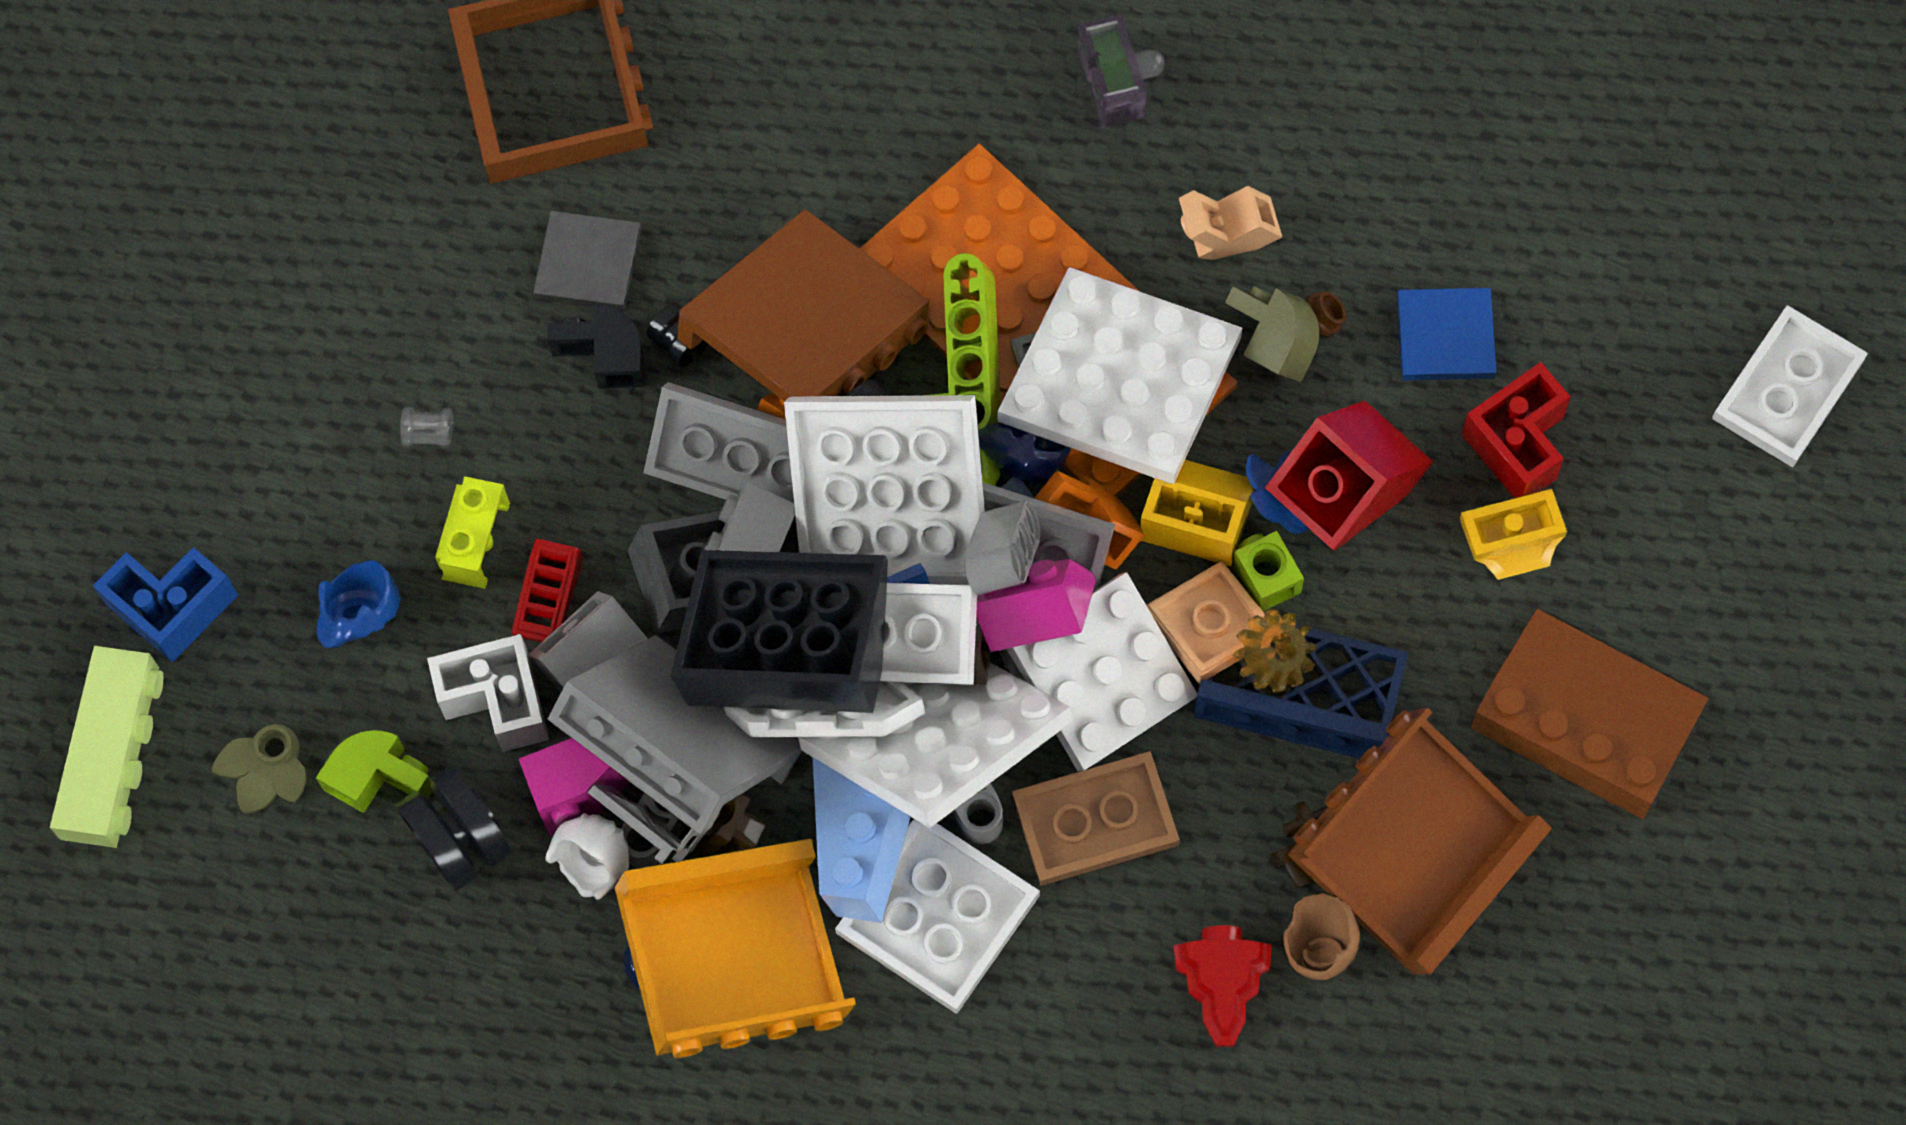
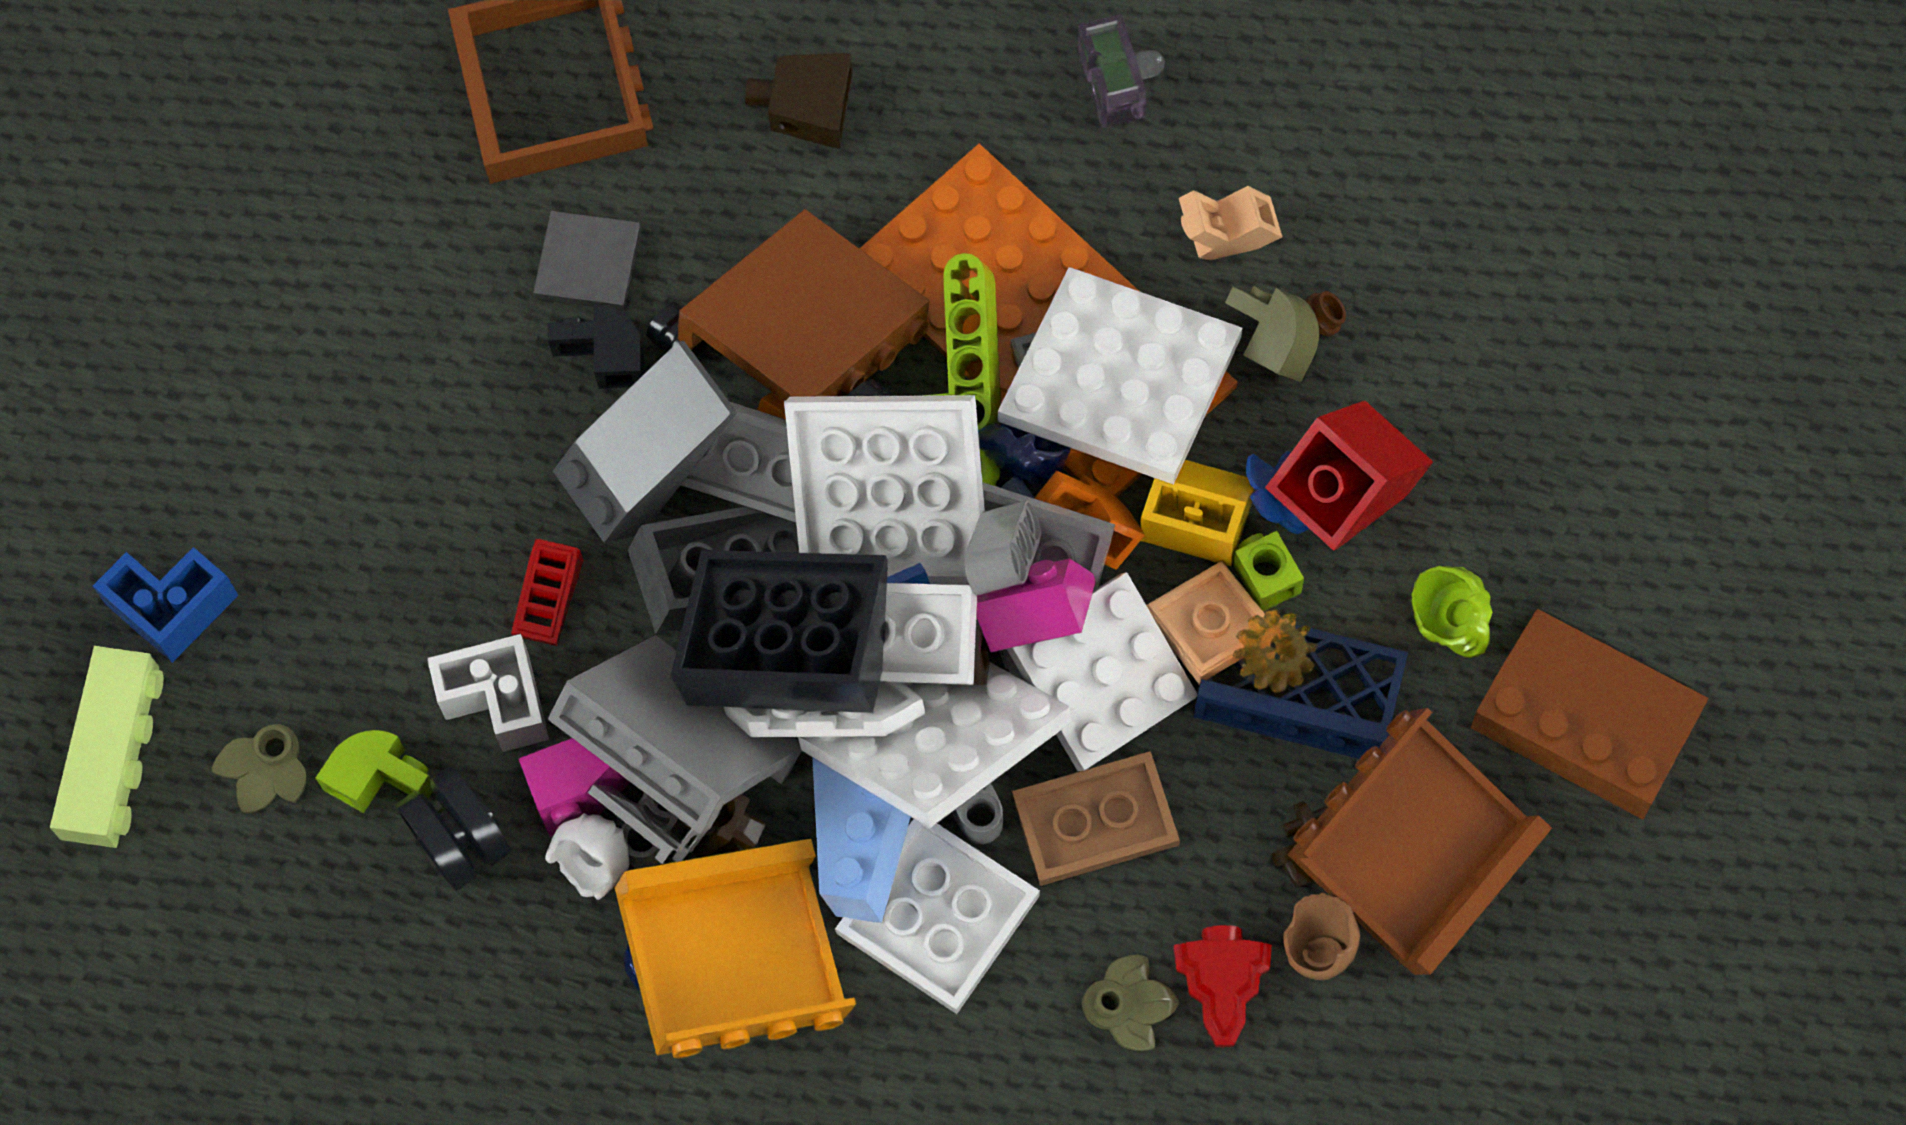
blue hair [317,560,401,649] -> none
clear bush [400,407,454,450] -> none
neon yellow window [435,476,510,589] -> none
light grey brick [528,591,648,693] -> none
light grey brick [704,481,795,552] -> none
blue tile [1397,288,1496,380] -> none
yellow slope [1460,489,1567,580] -> none
red brick [1461,362,1571,499] -> none
white plate [1712,305,1868,467] -> none
none -> slope [553,341,737,543]
none -> dark brown torso [745,53,853,149]
none -> olive plate [1082,955,1179,1051]
none -> lime hair [1412,566,1493,658]

